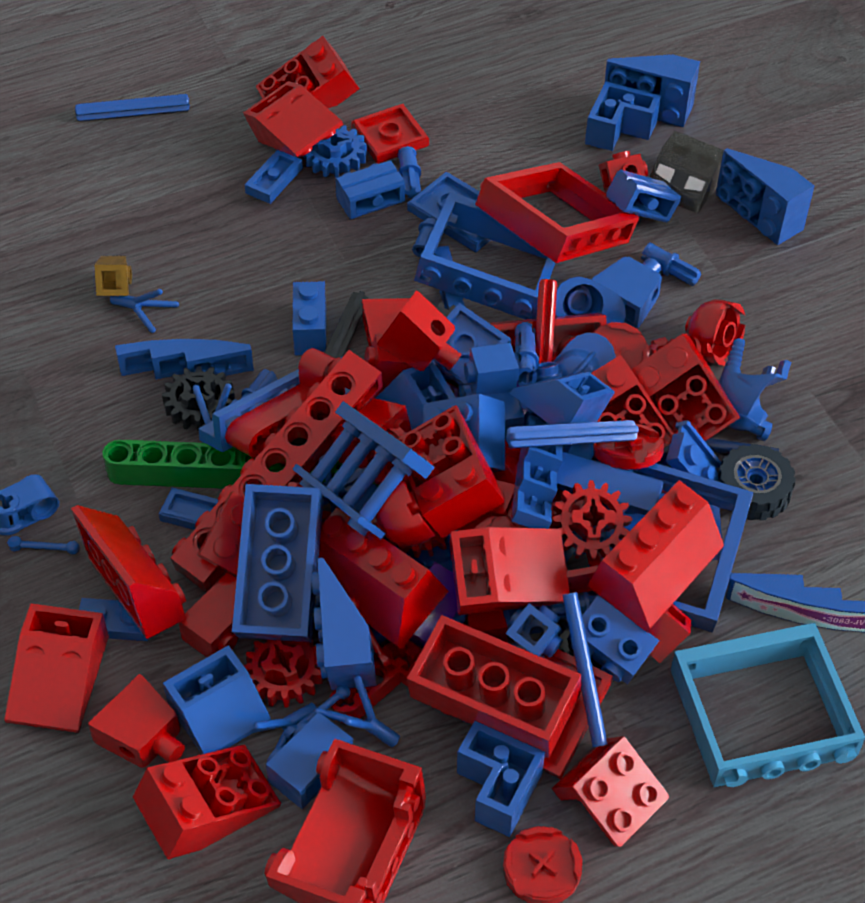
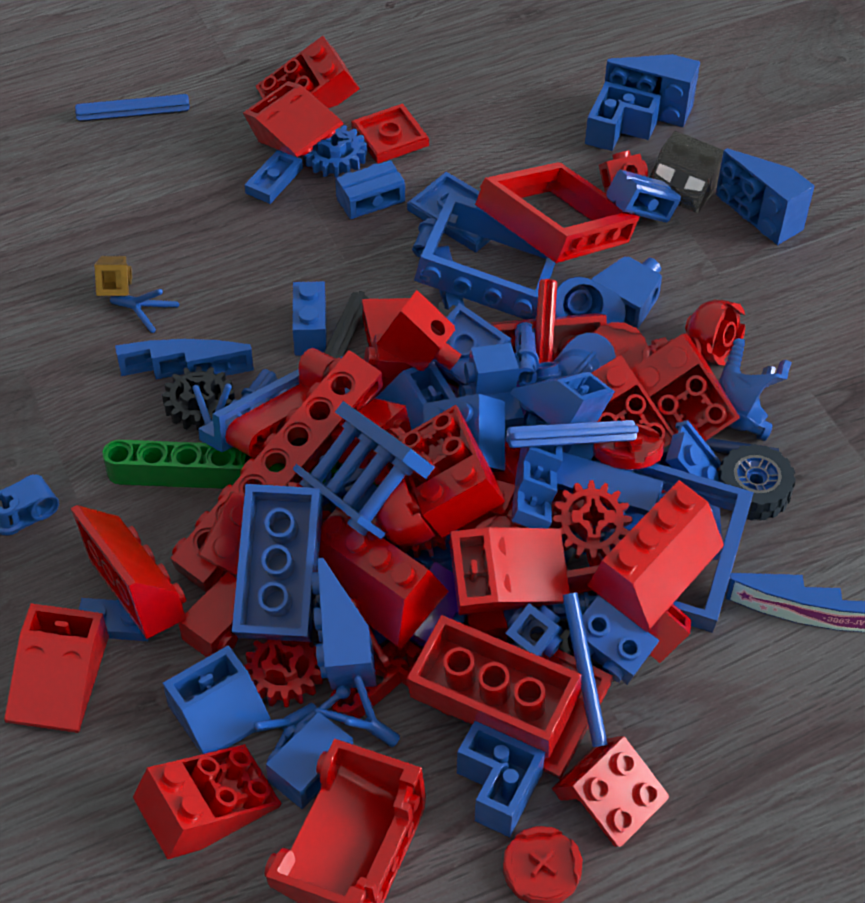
blue hinge [7,536,80,555] -> none
red torso [88,674,185,767] -> none
blue tile [159,487,218,530] -> none
blue axle [398,146,421,199] -> none
blue axle [641,242,701,286] -> none
dark azure window [670,623,865,787] -> none

